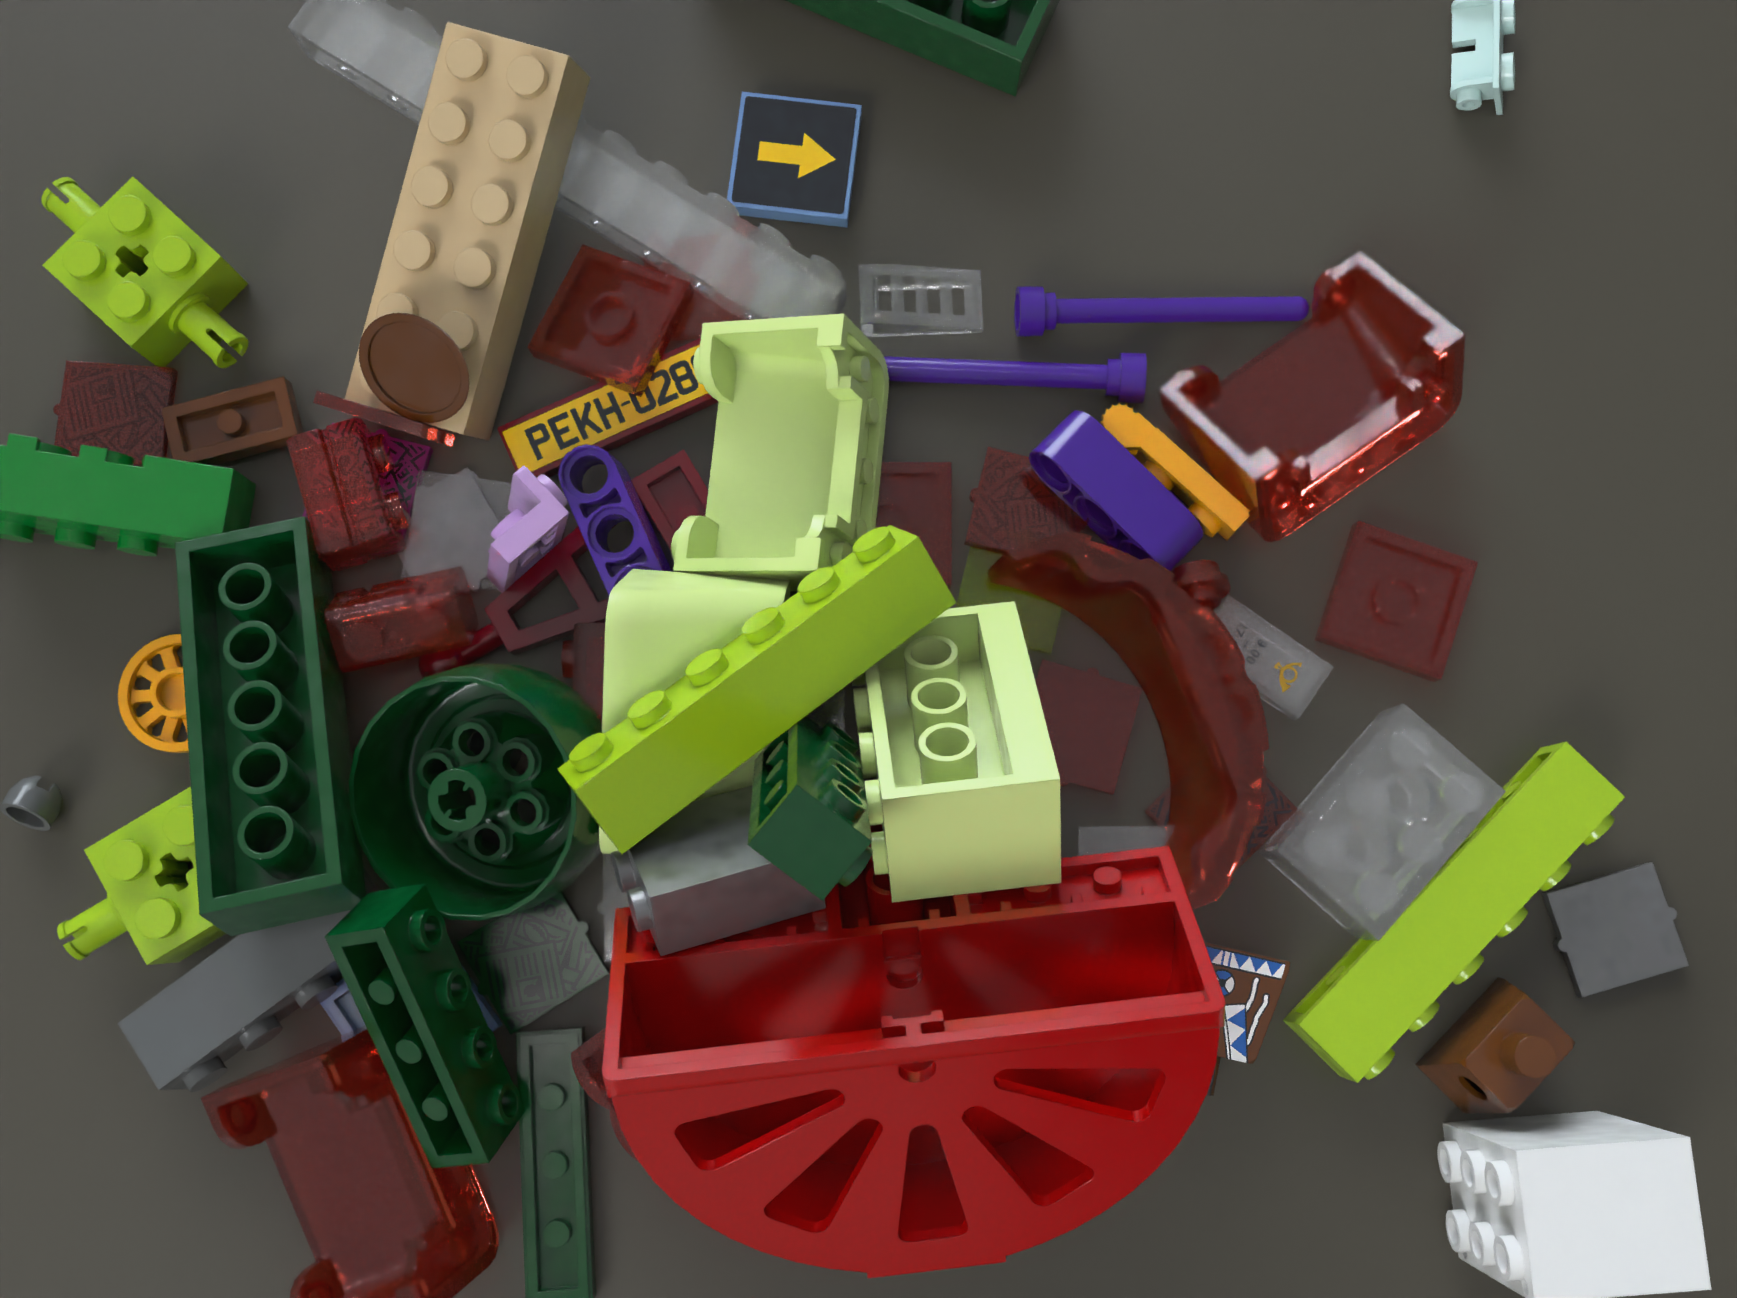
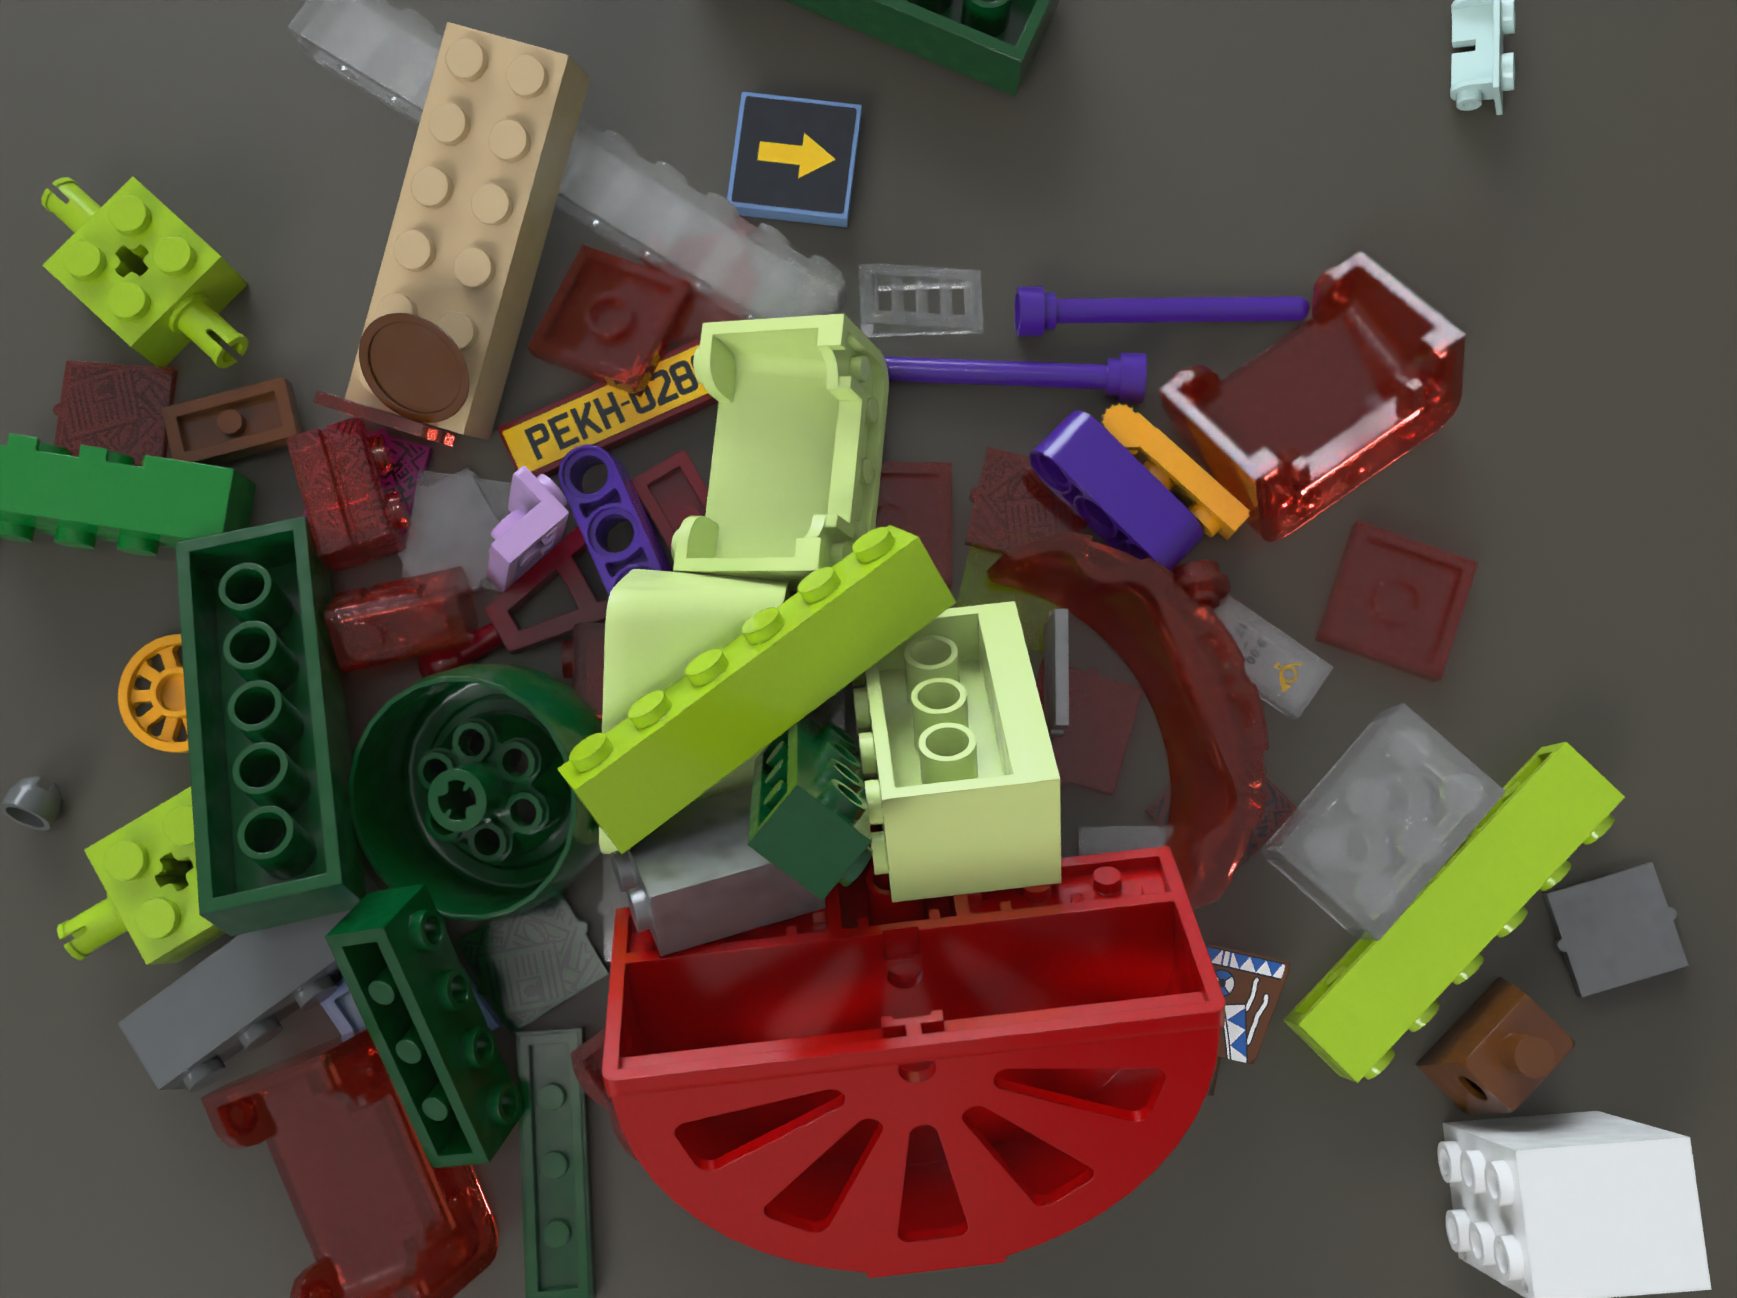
none -> flat silver piece [1044,609,1069,737]

